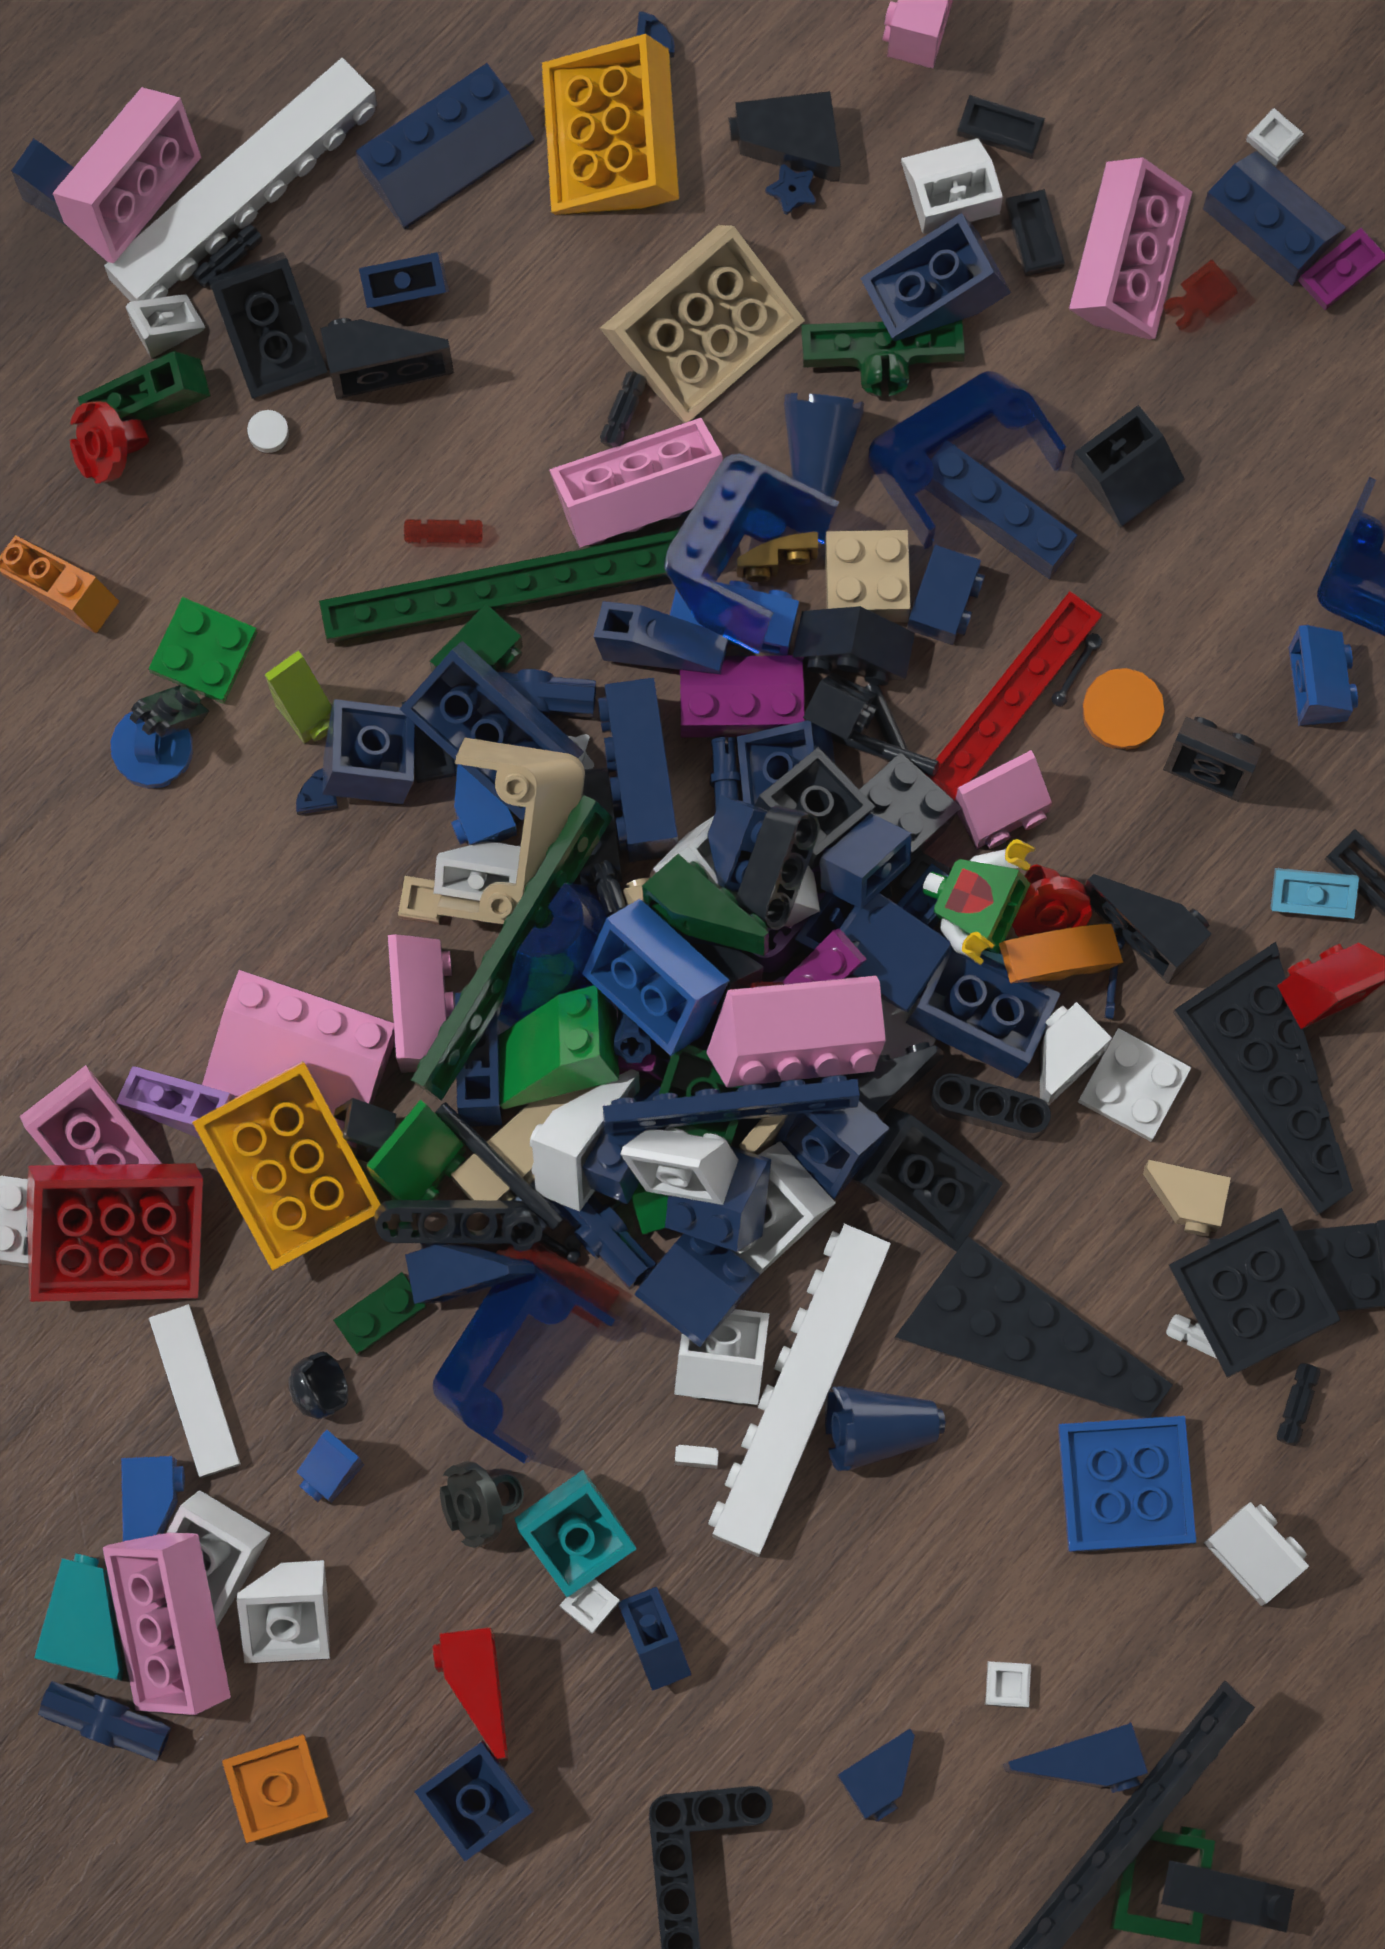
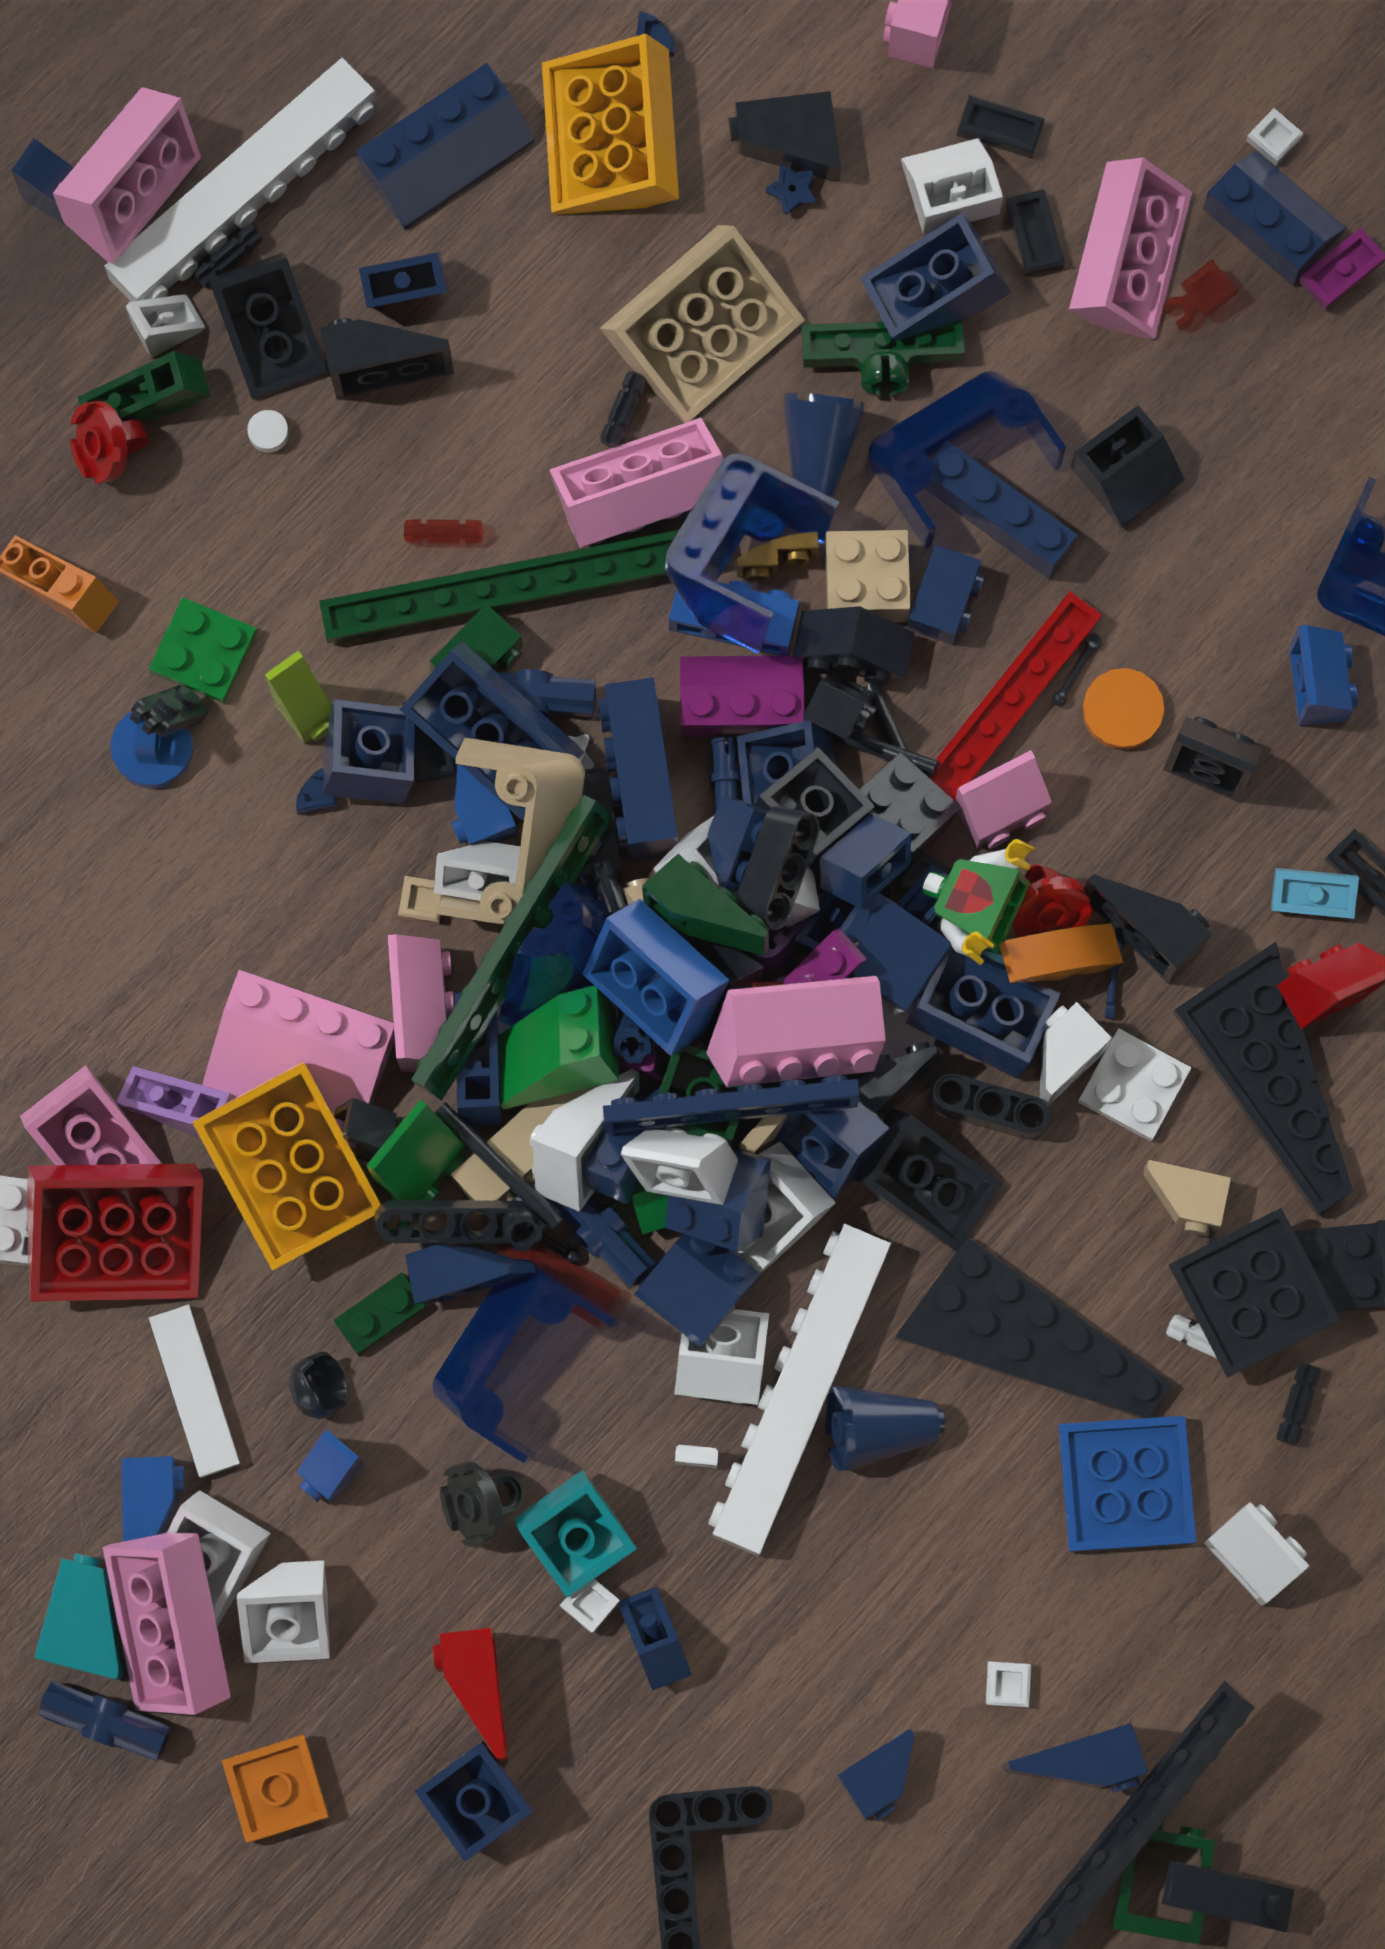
dark blue slope [593,601,729,674] -> none

